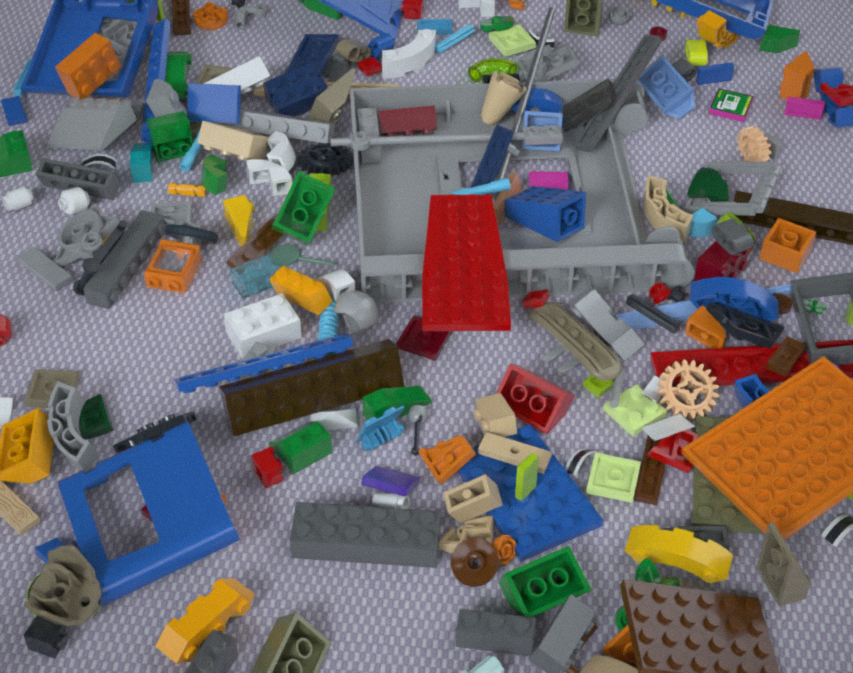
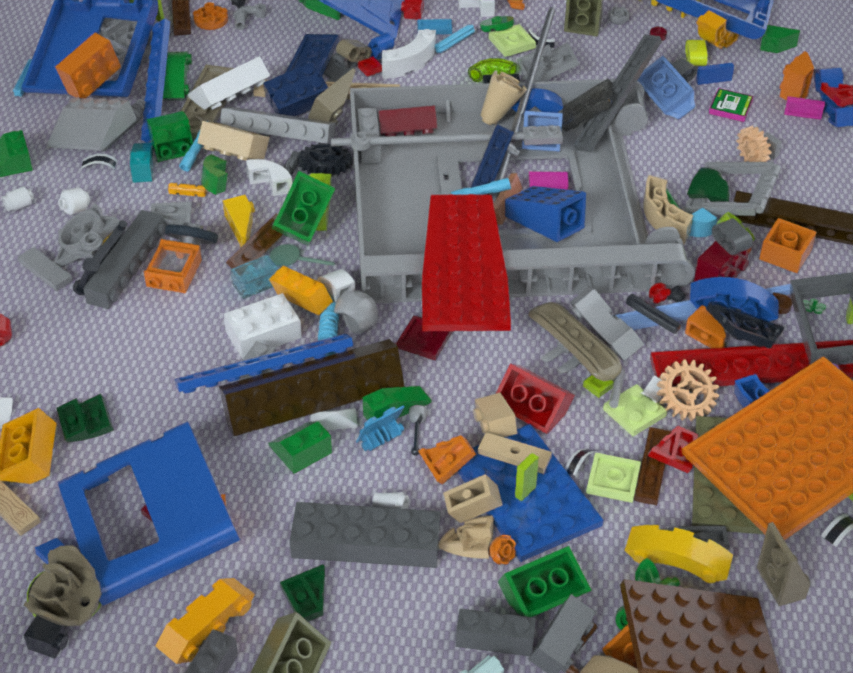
blue tile [1,96,27,126] -> none
dark tan tile [25,369,80,408] -> none
dark grey brick [36,158,121,200] -> none
light grey brick [47,381,99,473] -> none
black wing [113,411,197,454] -> none
light grey slope [146,79,187,117] -> none
tile [187,83,241,124] -> none
red brick [251,446,283,489] -> none
white brick [267,131,296,171] -> none
dark purple tile [361,466,420,496] -> none
reddish brown dish [451,537,499,587] -> none
red tile [522,289,550,309] -> none
white sticker [642,414,694,441] -> none
reddish brown plate [766,336,807,377] -> none
none -> dark green wing [280,564,325,622]

